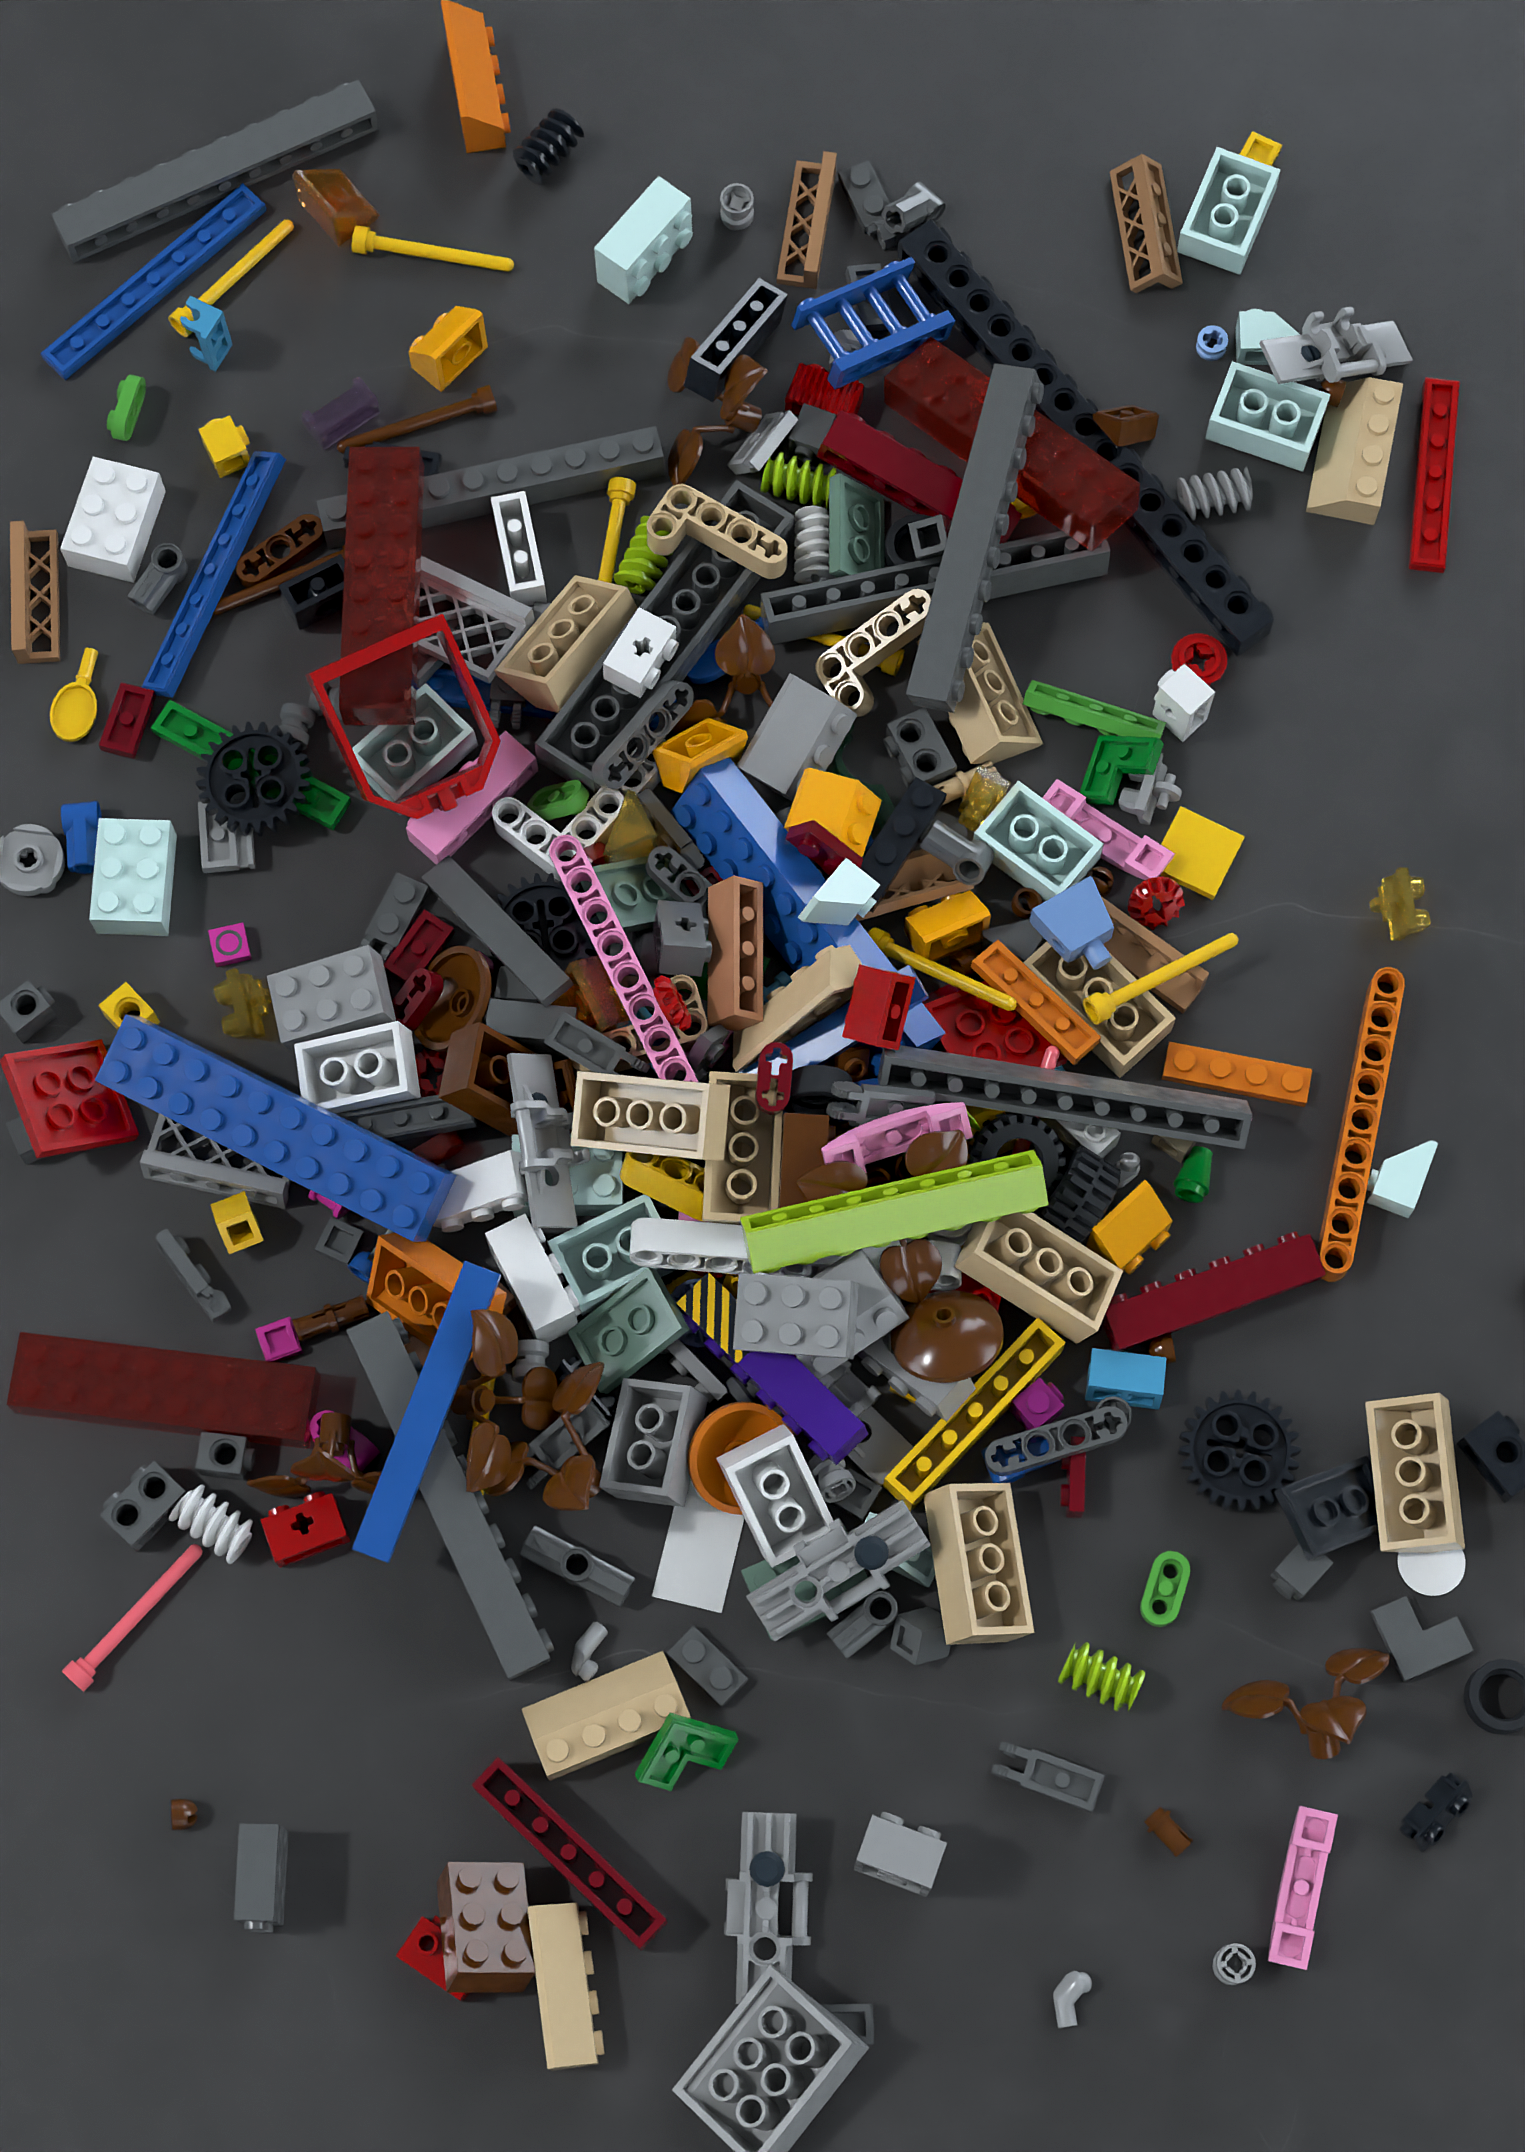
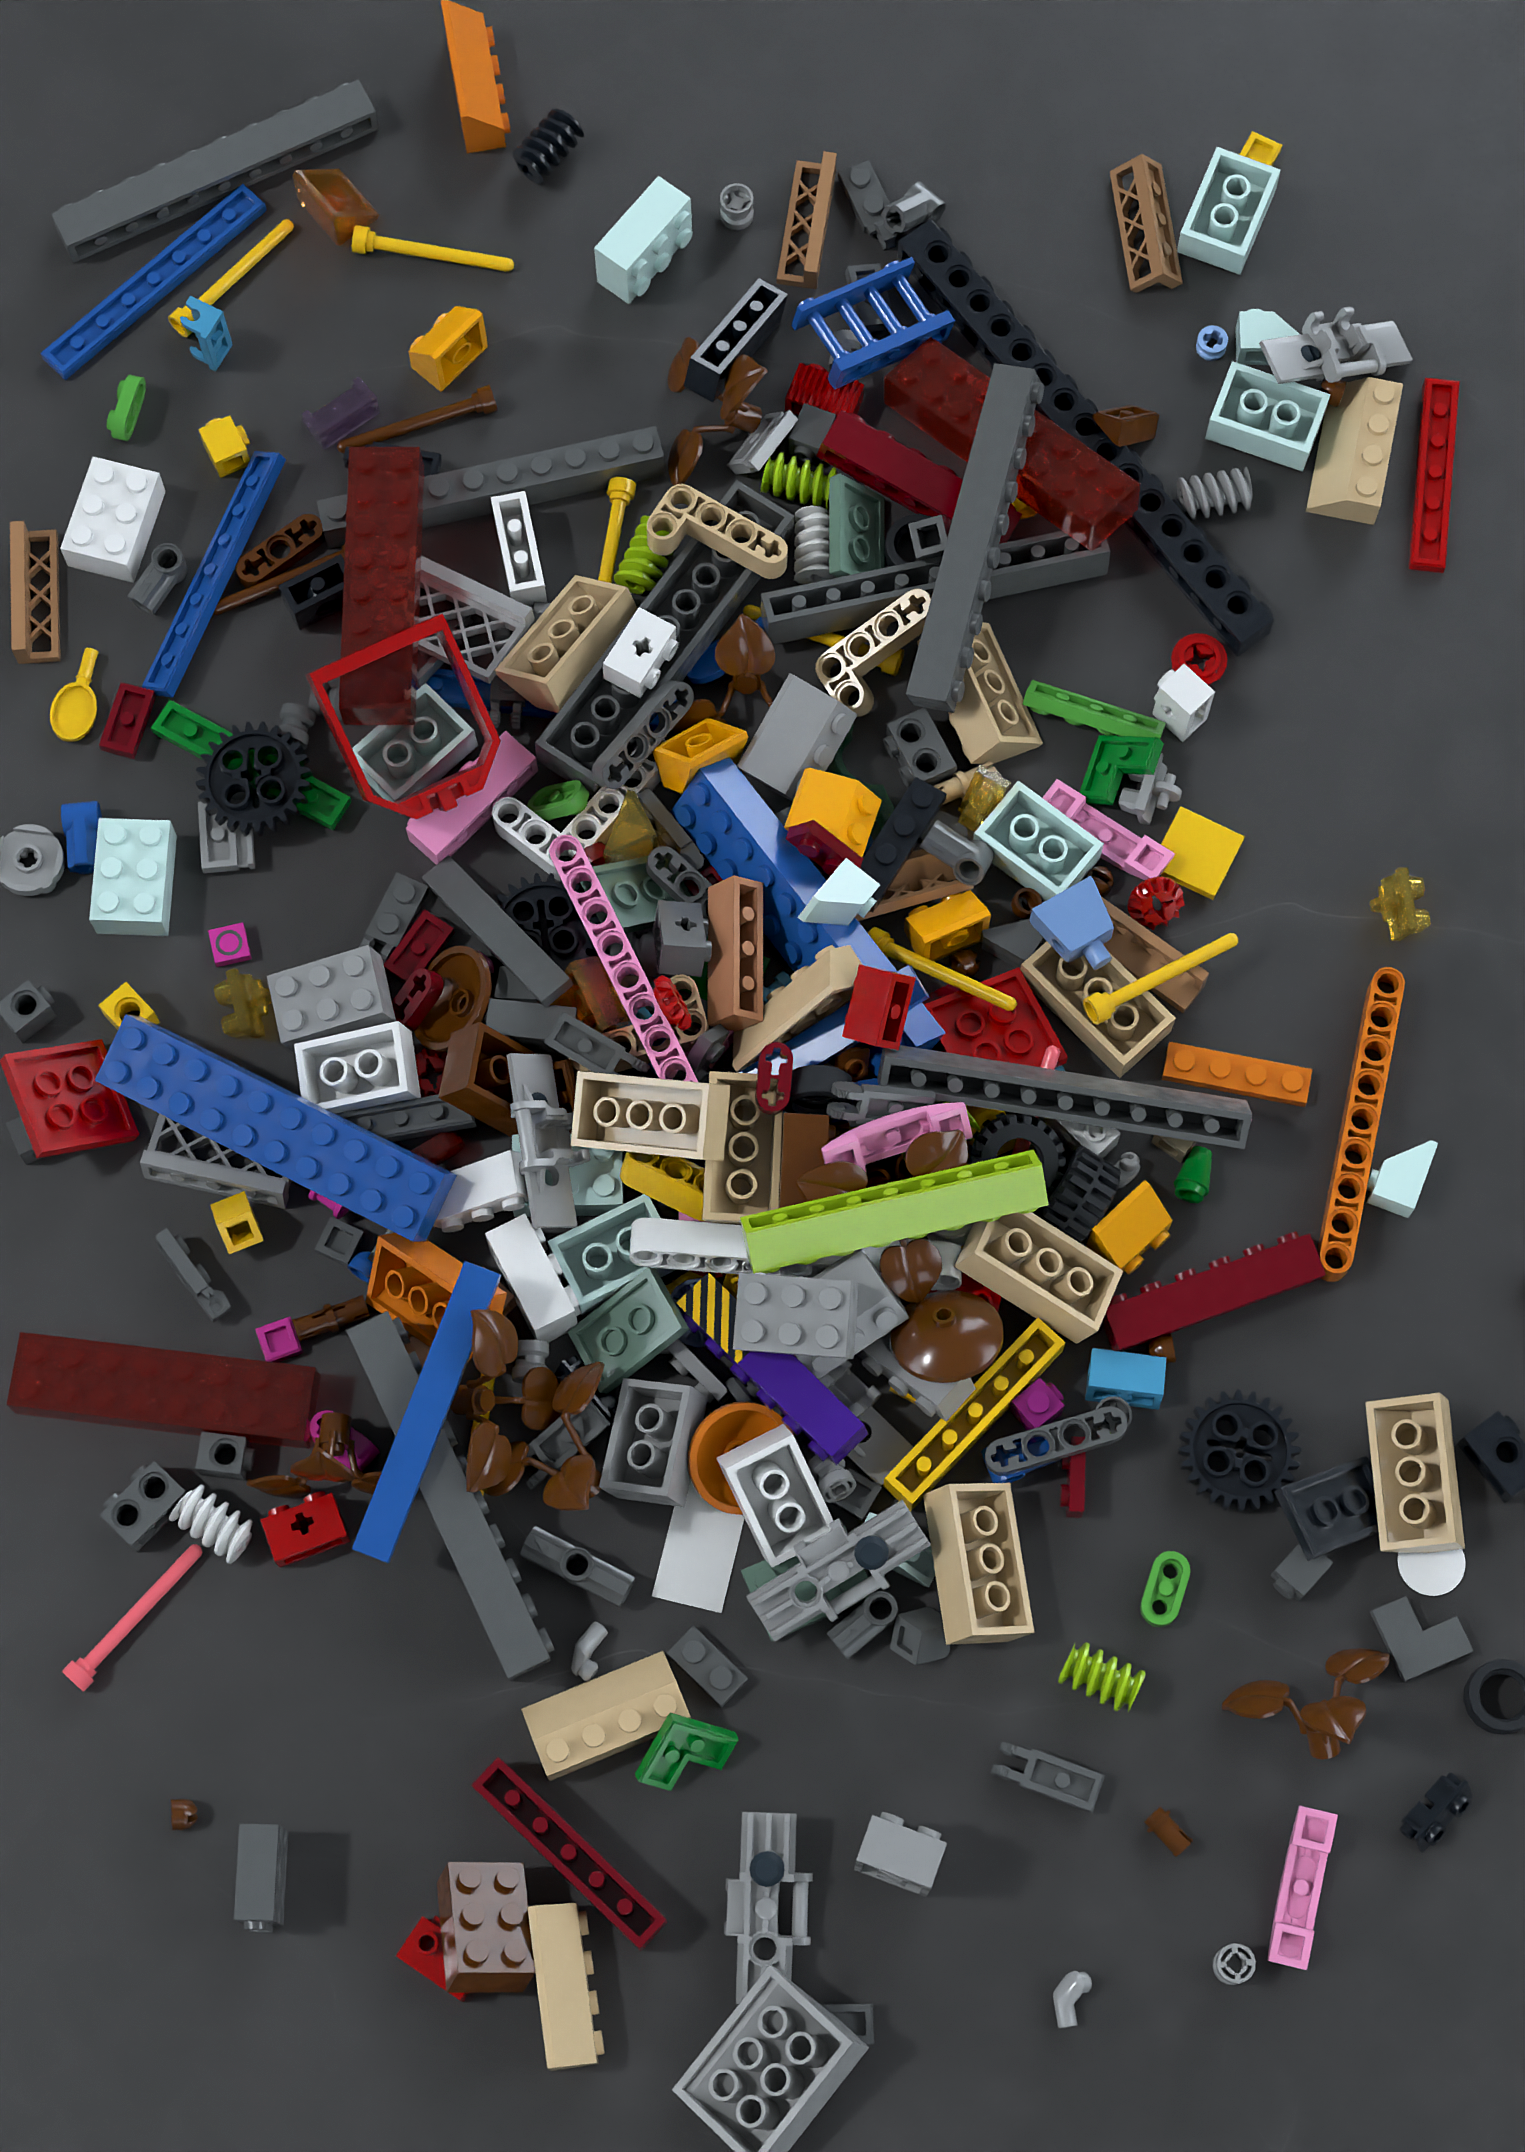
orange plate [971,939,1101,1065] -> none

